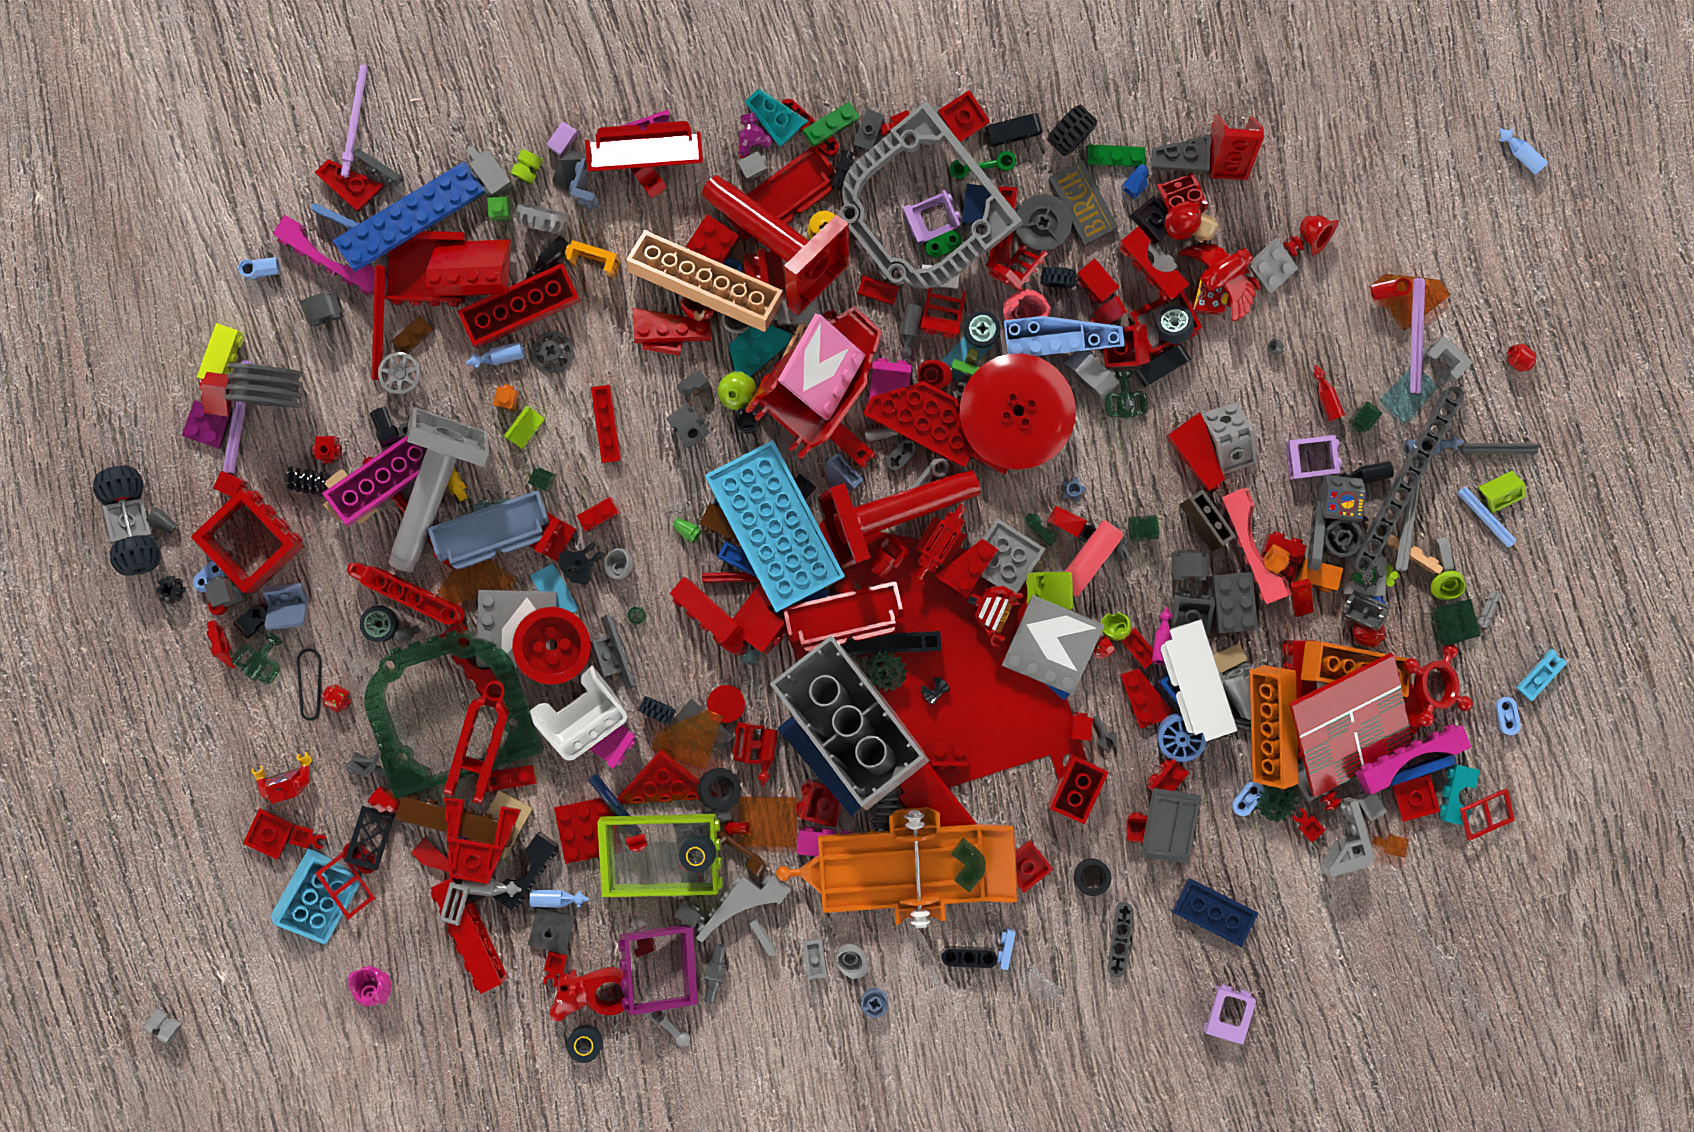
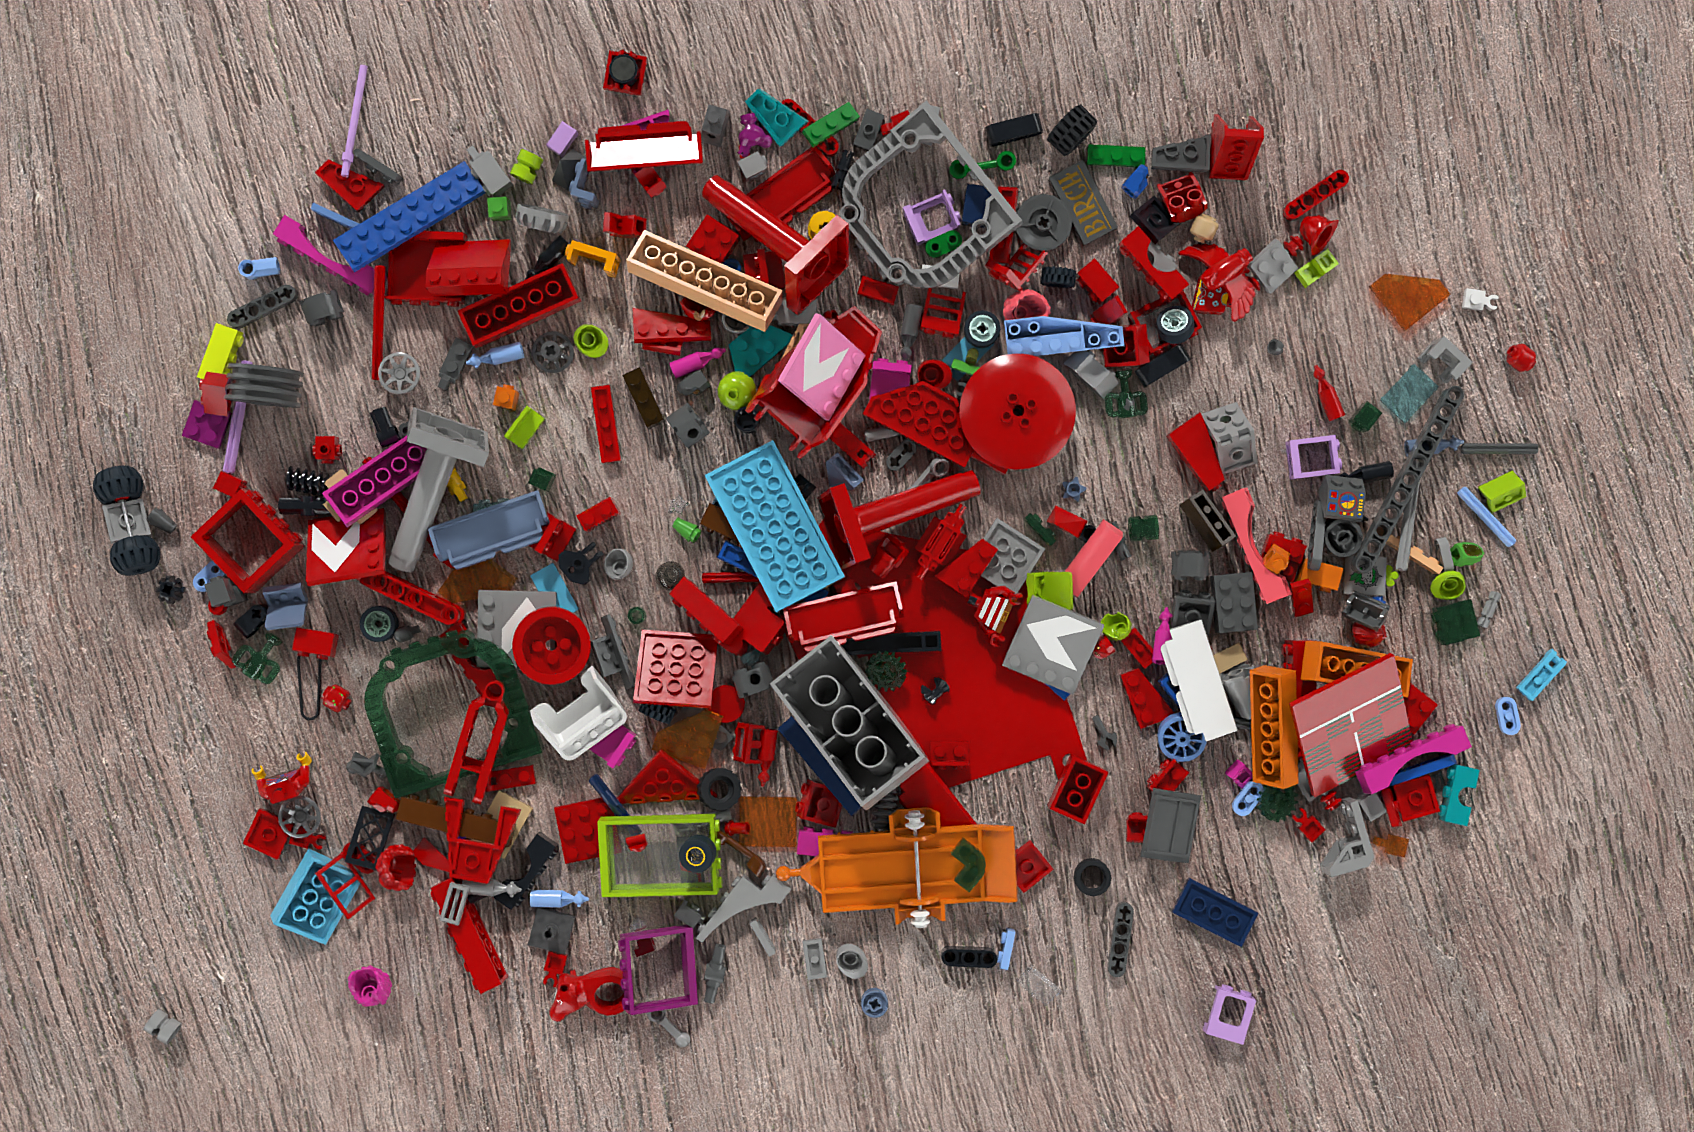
reddish brown plate [392,316,434,354] -> none
black wheel [567,1025,603,1063] -> none
red plate [937,90,990,142] -> none
red brick [1068,712,1093,741] -> none
red piece [1164,201,1201,240] -> none
red piece [1371,278,1412,301] -> none
red piece [1403,644,1473,726] -> none
lavender axle [1410,278,1425,393] -> none
red window [1460,788,1515,841] -> none
light blue wheel [1499,128,1548,175] -> none
none -> dark grey beam [227,285,298,329]
none -> black piece [278,496,331,516]
none -> flat silver wheel [278,796,321,838]
none -> red brick [292,627,339,660]
none -> red plate [306,508,386,586]
none -> red hair [375,844,416,891]
none -> dark grey hinge [438,337,474,391]
none -> lime hat [573,324,609,358]
none -> piece [603,50,648,96]
none -> red brick [603,212,647,238]
none -> dark brown arch [622,367,666,429]
none -> plate [633,629,718,709]
none -> clear smoke hair [655,561,685,591]
none -> dark pink wheel [669,347,726,379]
none -> flat silver torso [702,105,730,147]
none -> dark grey brick [732,662,773,699]
none -> dark pink slope [1225,759,1253,789]
none -> red beam [1283,170,1349,221]
none -> lime slope [1294,249,1339,288]
none -> red plate [1381,788,1402,828]
none -> bright green rock [1450,542,1484,567]
none -> white plate [1462,288,1499,311]

